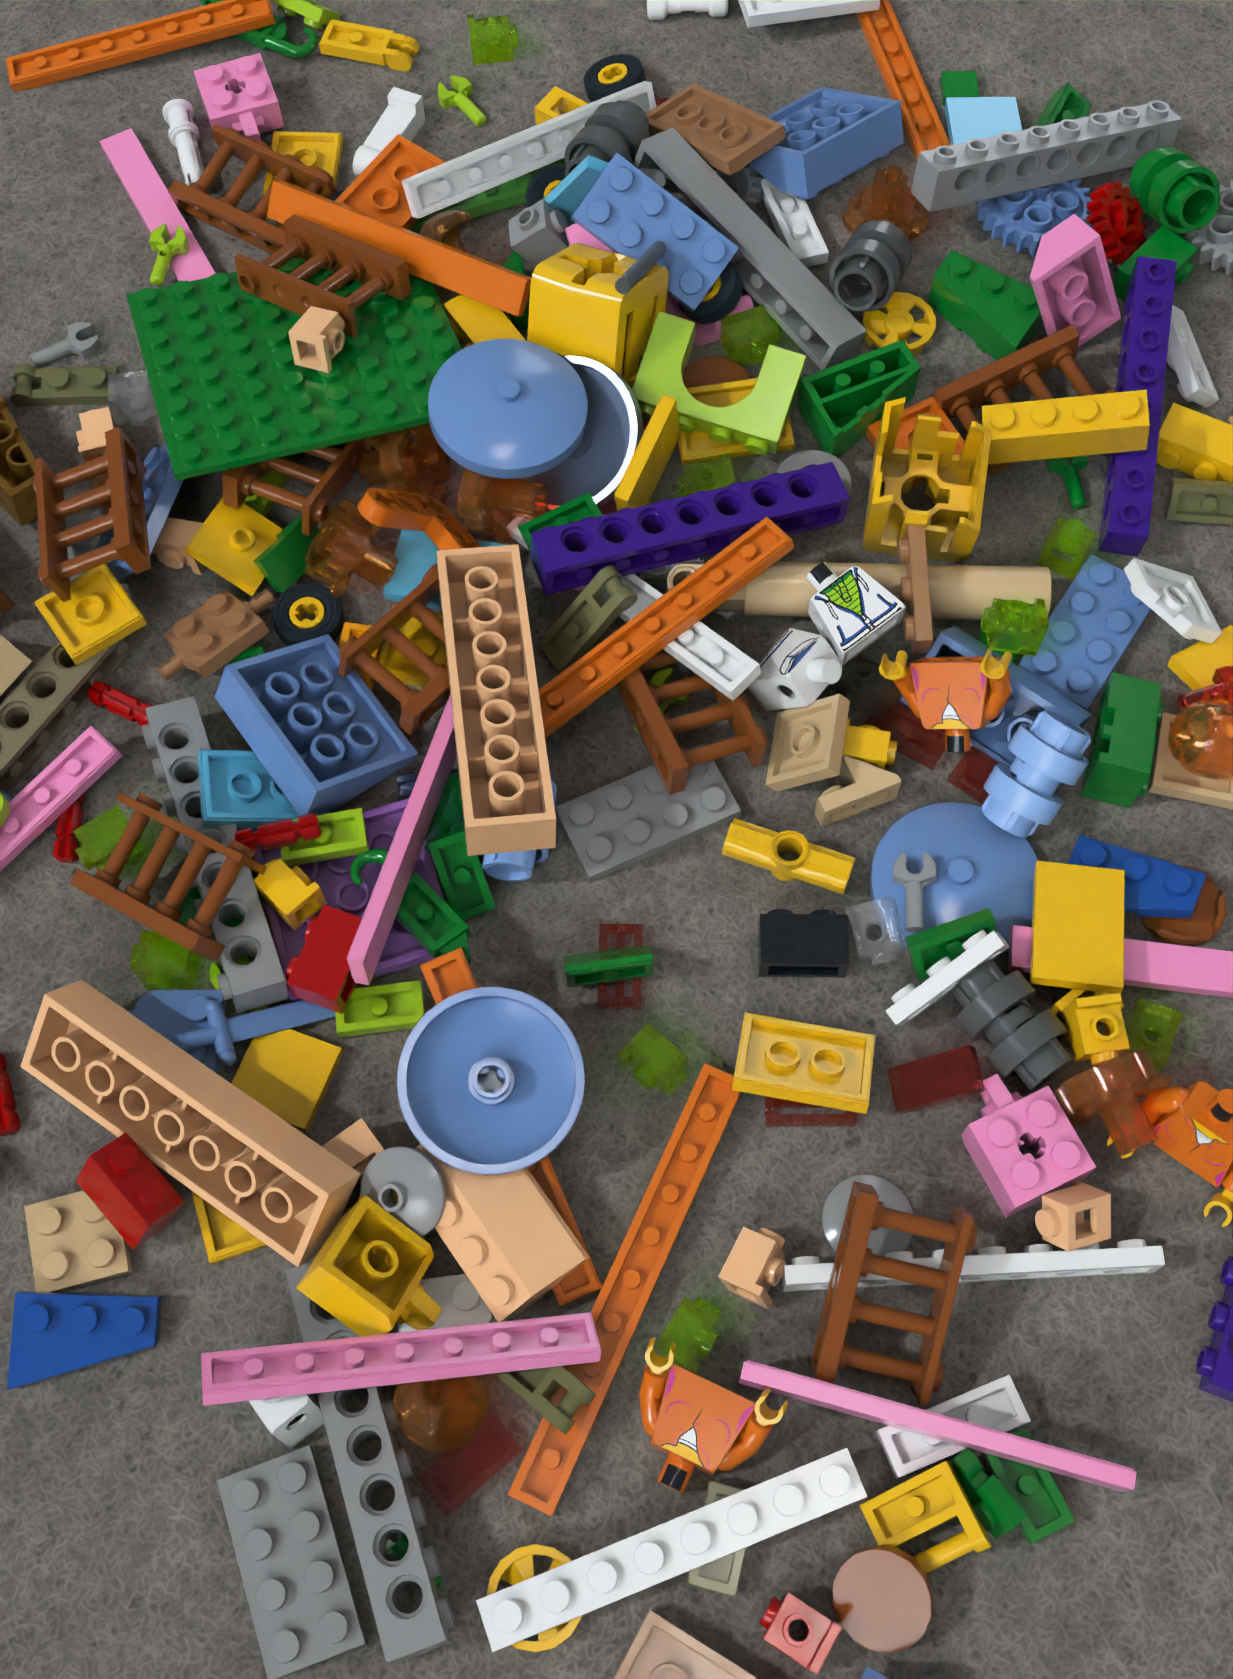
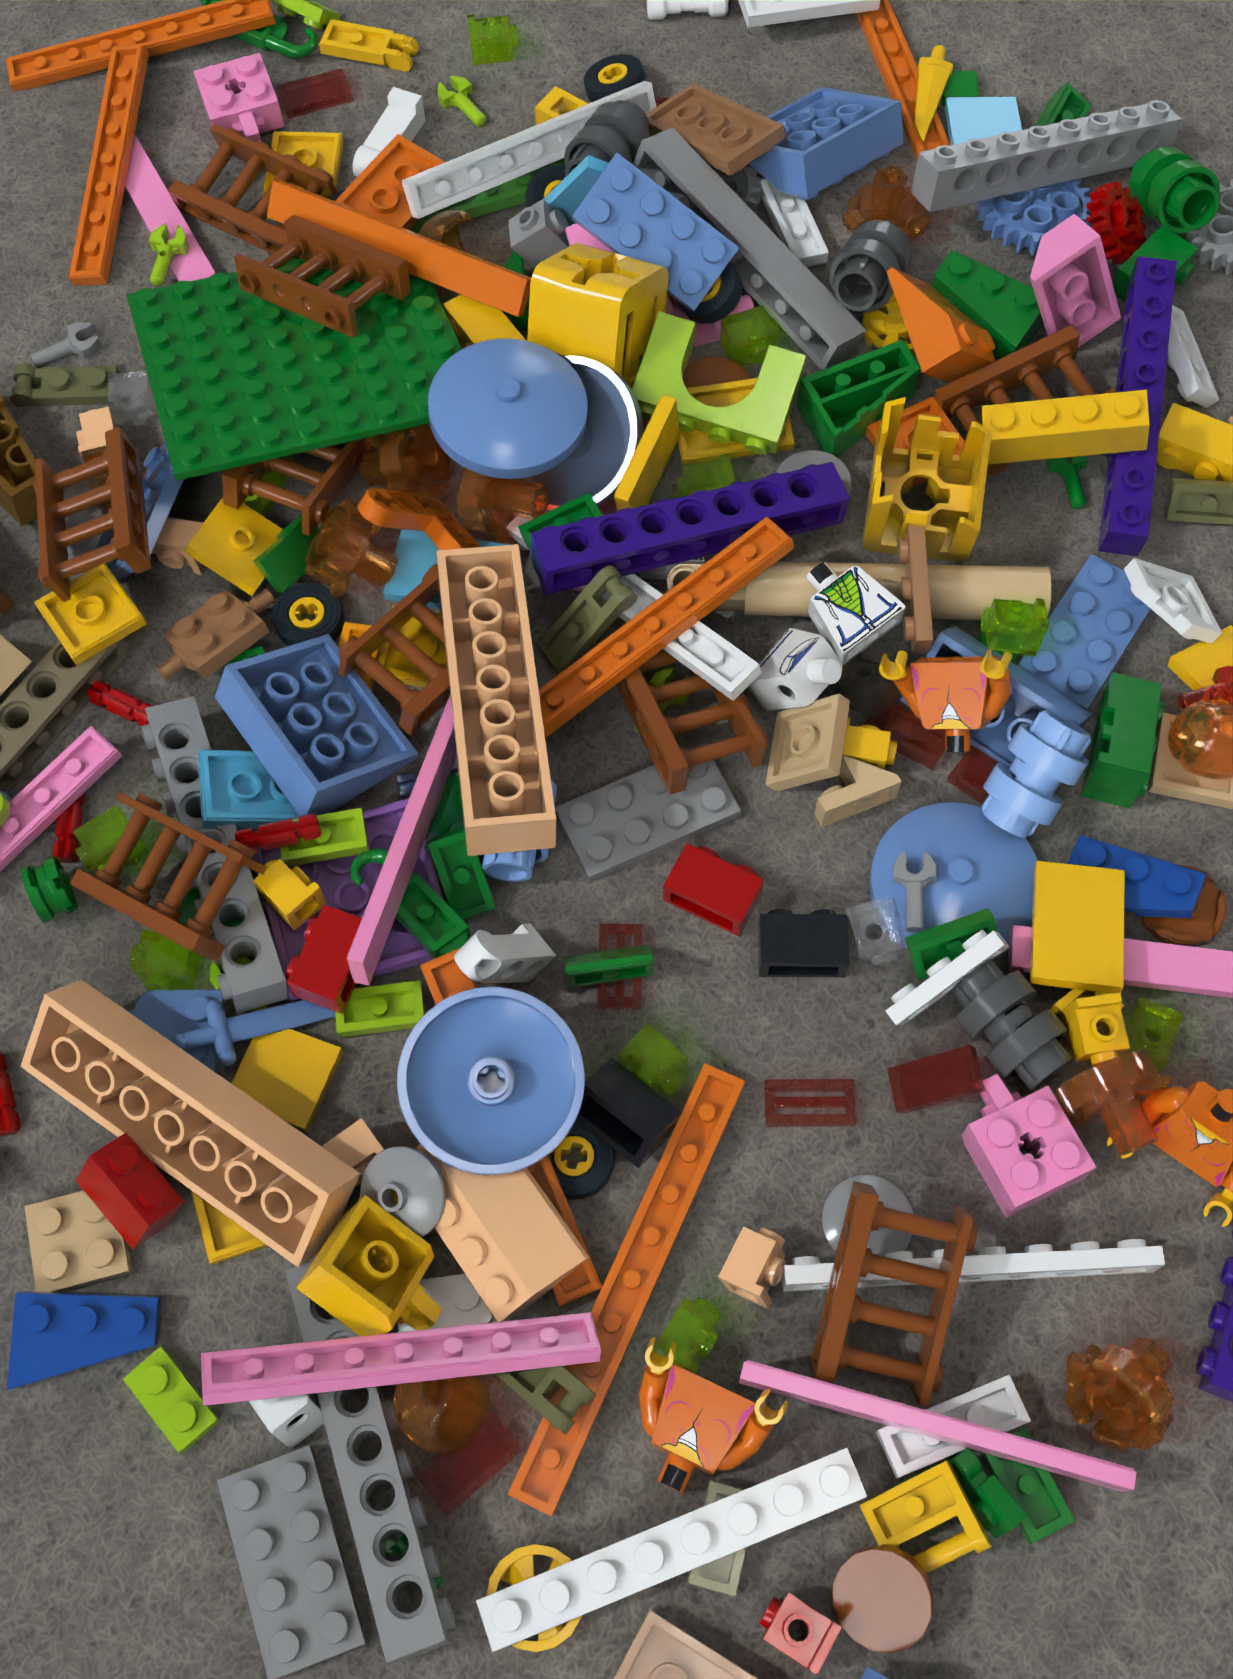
white pin [162,99,210,194] -> none
light nougat brick [288,306,345,373] -> none
dark grey bar [615,241,667,294] -> none
yellow piece [722,818,855,895] -> none
yellow tile [732,1012,876,1114] -> none
light nougat brick [1035,1180,1111,1251] -> none
clear neon green brick [1038,516,1096,580] -> none
none -> green wheel [21,856,78,923]
none -> orange tile [69,44,149,285]
none -> lime plate [123,1346,220,1454]
none -> clear red tile [277,68,353,119]
none -> white leg [454,923,556,984]
none -> black bush [549,1119,615,1200]
none -> black piece [576,1058,682,1168]
none -> red piece [663,843,764,937]
none -> orange slope [886,267,996,383]
none -> yellow bar [914,45,954,143]
none -> clear orange piece [1065,1337,1175,1450]

